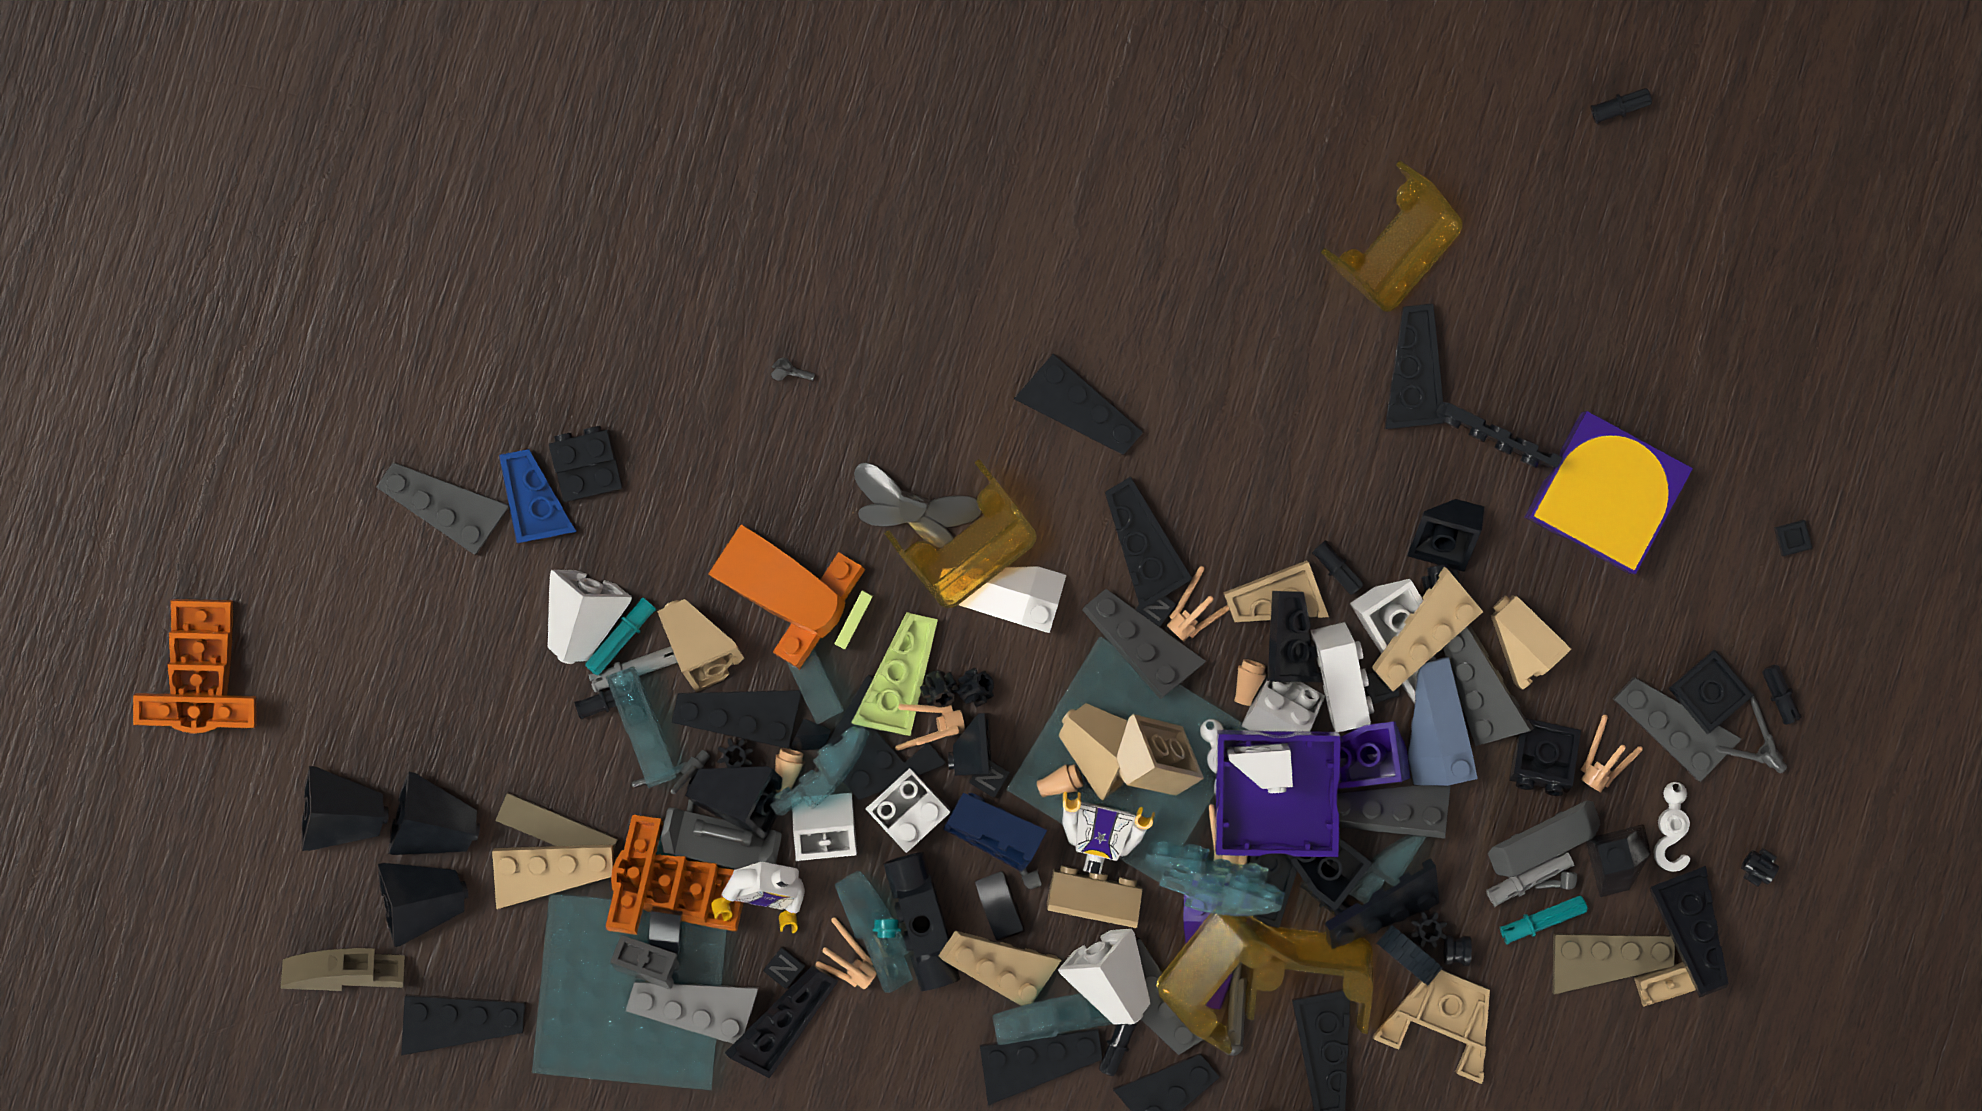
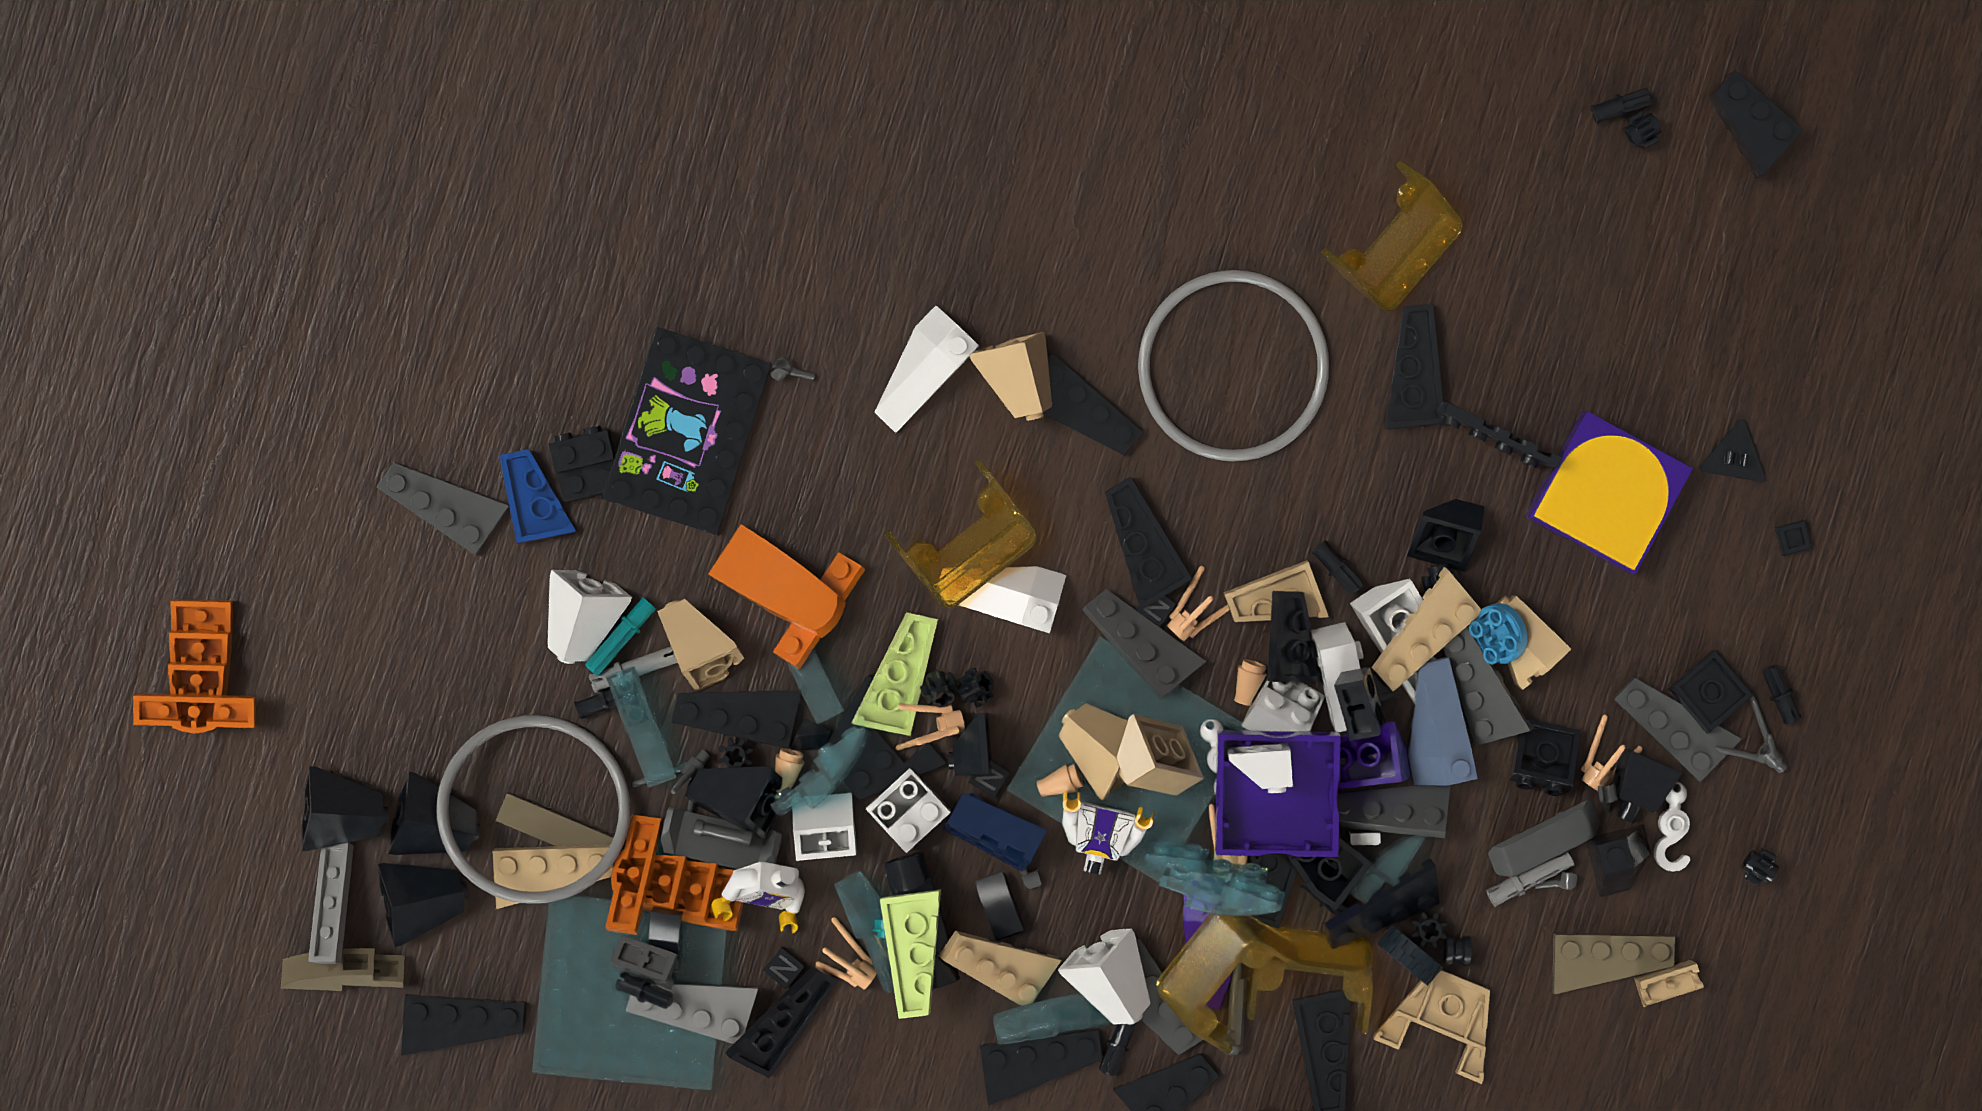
yellowish green tile [835,590,873,649] -> none
dark grey piece [854,463,982,549] -> none
tan slope [1047,865,1143,928] -> none
teal axle [1499,896,1588,945] -> none
black wing [1650,866,1729,998] -> none
none -> light grey plate [308,843,354,964]
none -> light grey piece [437,715,631,904]
none -> black plate [601,327,771,535]
none -> black axle [616,972,674,1009]
none -> white wedge [875,306,979,433]
none -> yellowish green wing [880,889,941,1019]
none -> tan slope [969,332,1052,421]
none -> light grey piece [1138,270,1329,462]
none -> black brick [1334,667,1386,741]
none -> white tile [1347,831,1381,845]
none -> dark azure tile [1469,603,1528,665]
none -> dark grey hand [1598,784,1618,811]
none -> black torso [1611,748,1681,823]
none -> black gear [1624,111,1662,150]
none -> black piece [1700,420,1765,482]
none -> black wedge [1708,70,1803,178]

